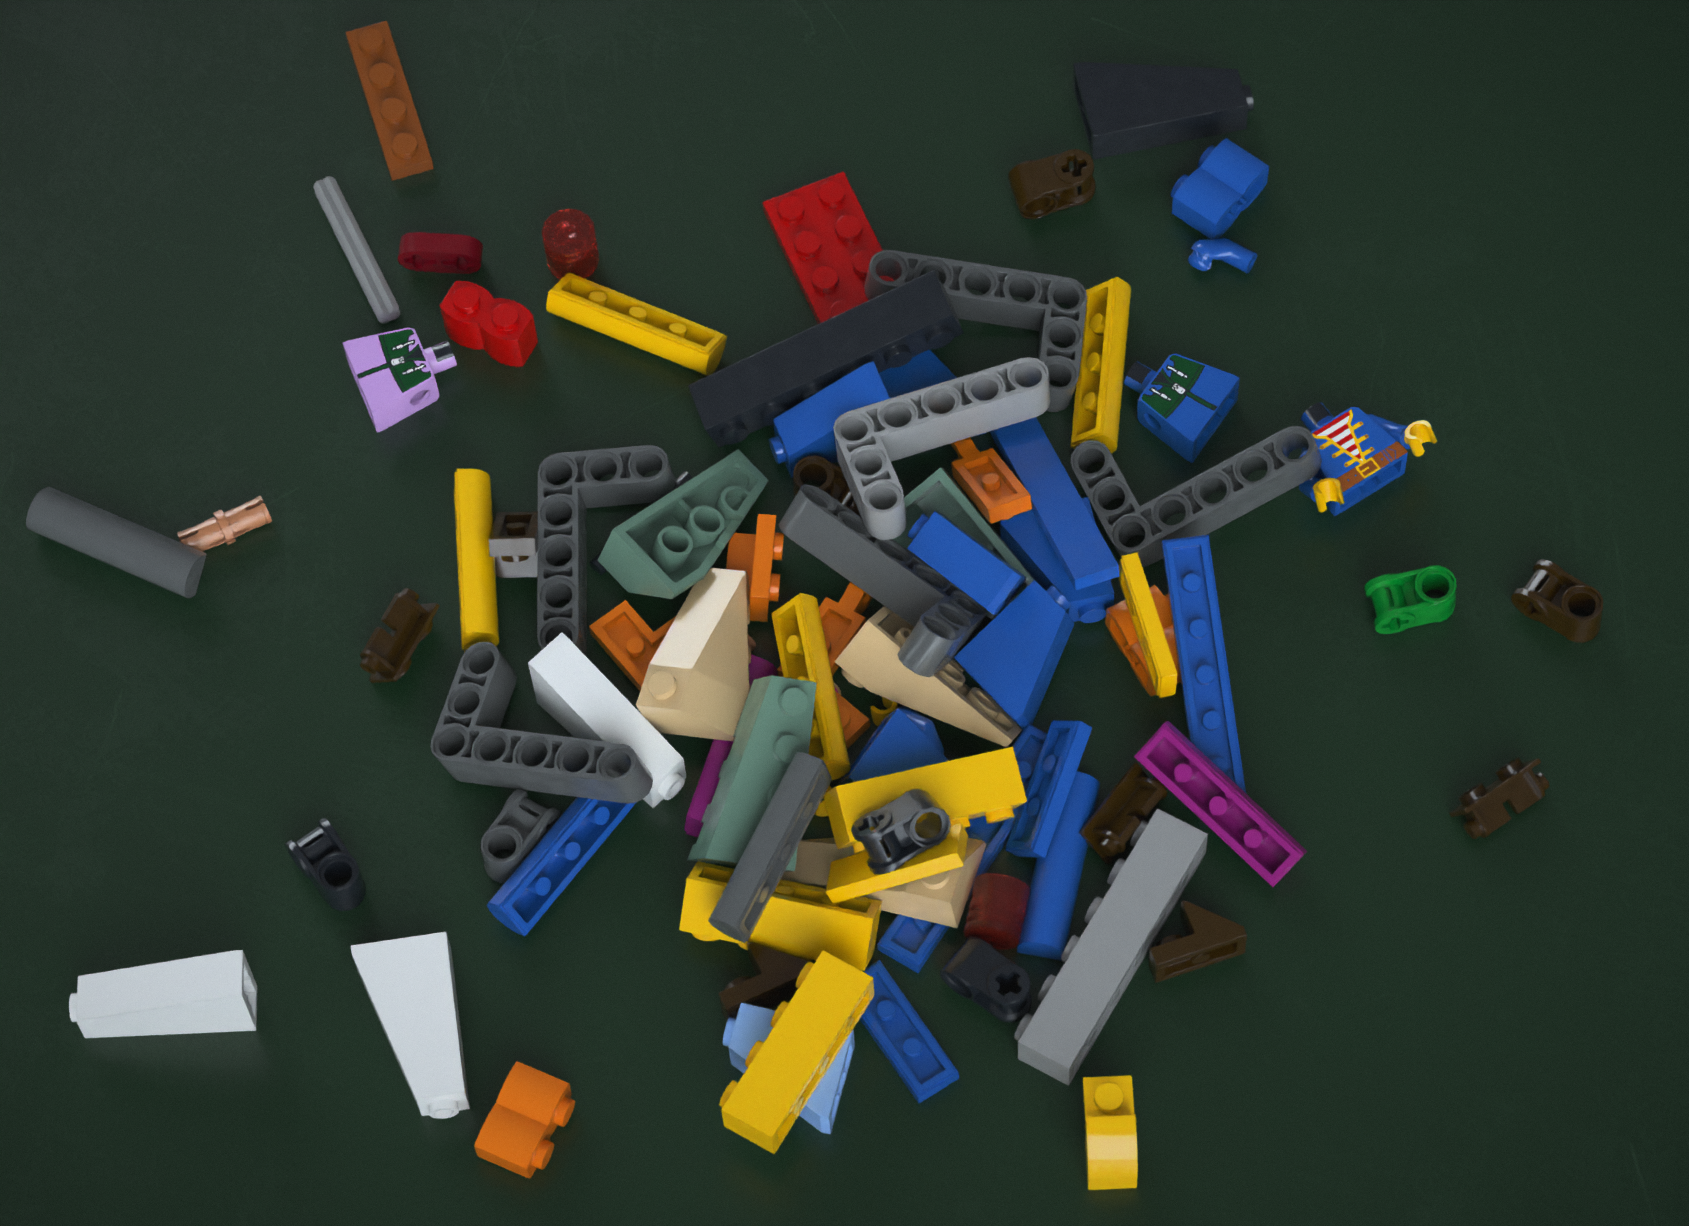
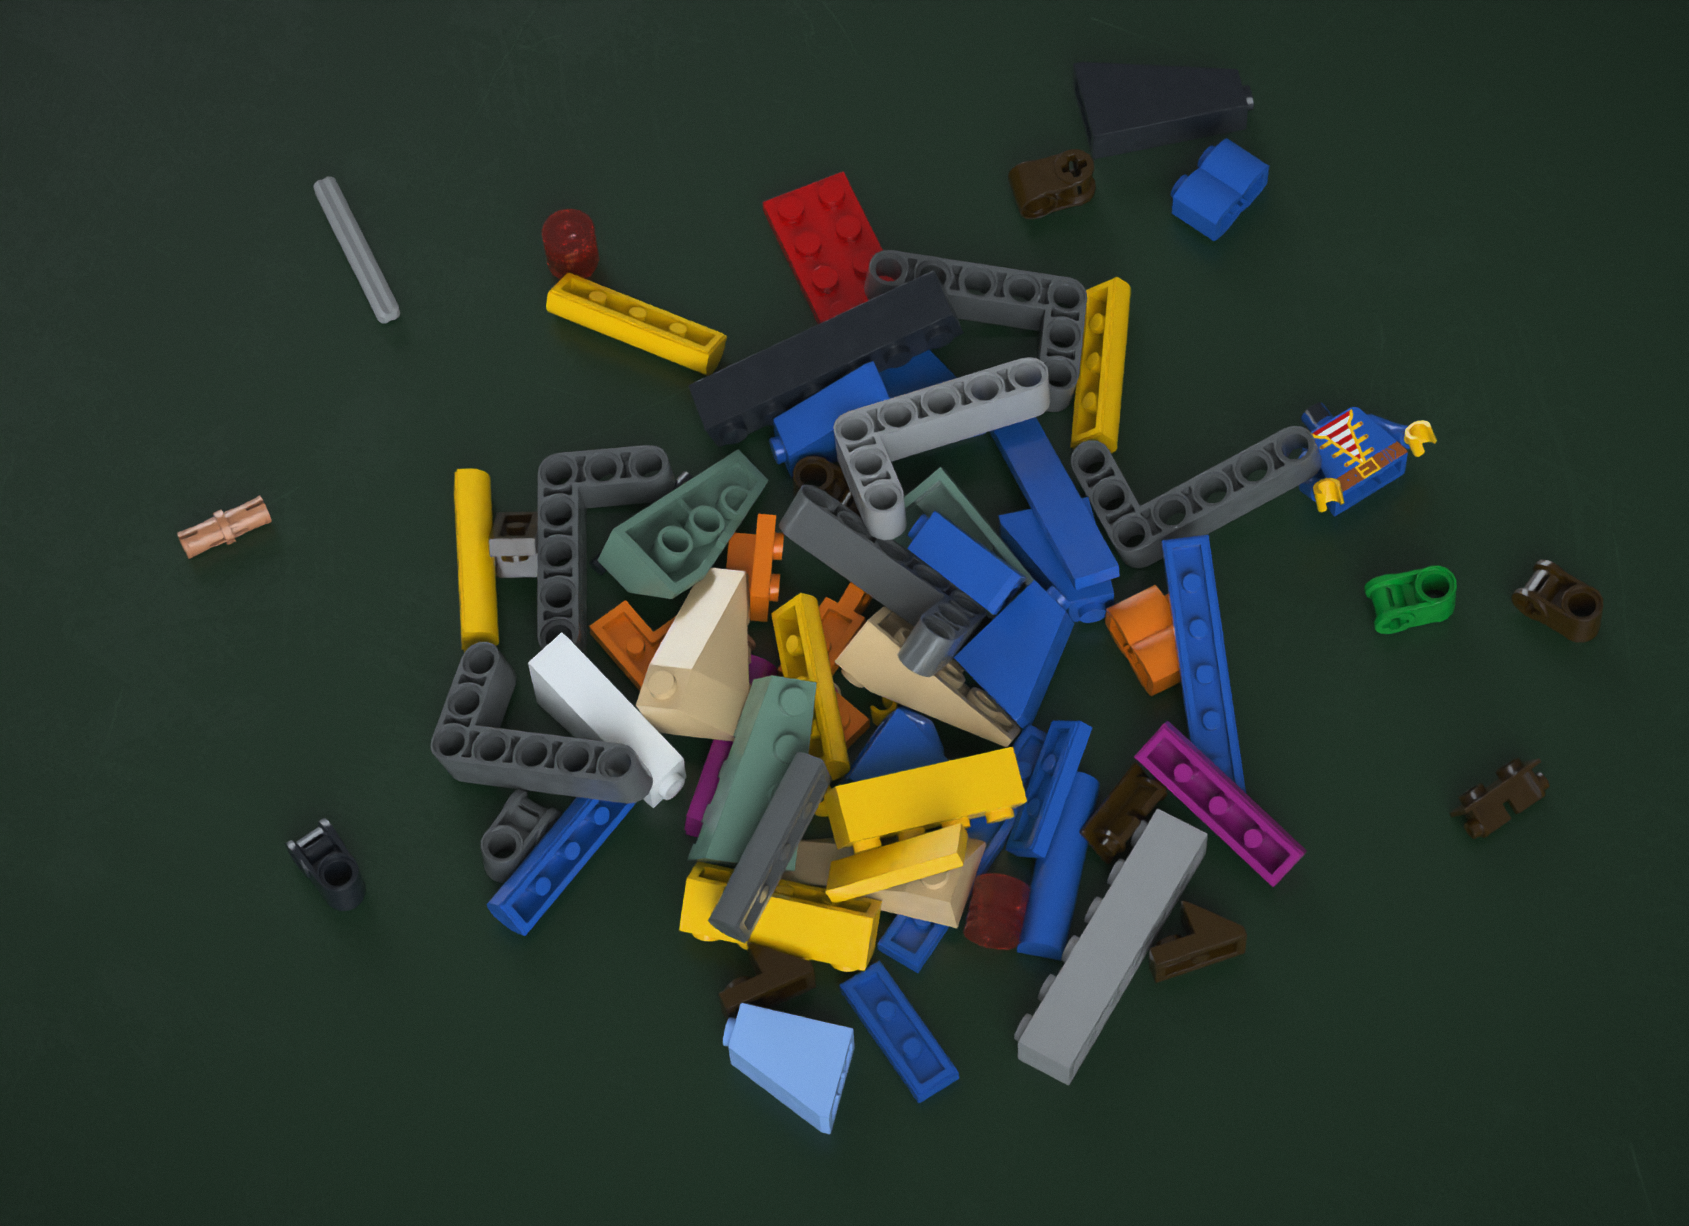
dark grey brick [26,487,207,598] -> none
white slope [69,950,257,1038] -> none
lavender torso [343,327,457,433] -> none
dark orange plate [345,20,434,181] -> none
white slope [351,932,470,1119] -> none
dark brown hinge [360,588,440,683] -> none
dark red beam [397,232,483,274] -> none
red brick [440,281,538,367] -> none
orange brick [474,1061,575,1179] -> none
yellow brick [719,950,875,1154] -> none
black piece [851,789,951,874] -> none
black piece [940,935,1032,1023] -> none
orange plate [951,438,1032,524] -> none
yellow brick [1083,1075,1138,1190] -> none
yellow tile [1118,552,1178,698] -> none
blue torso [1124,353,1240,463] -> none
blue arm [1188,238,1257,273] -> none

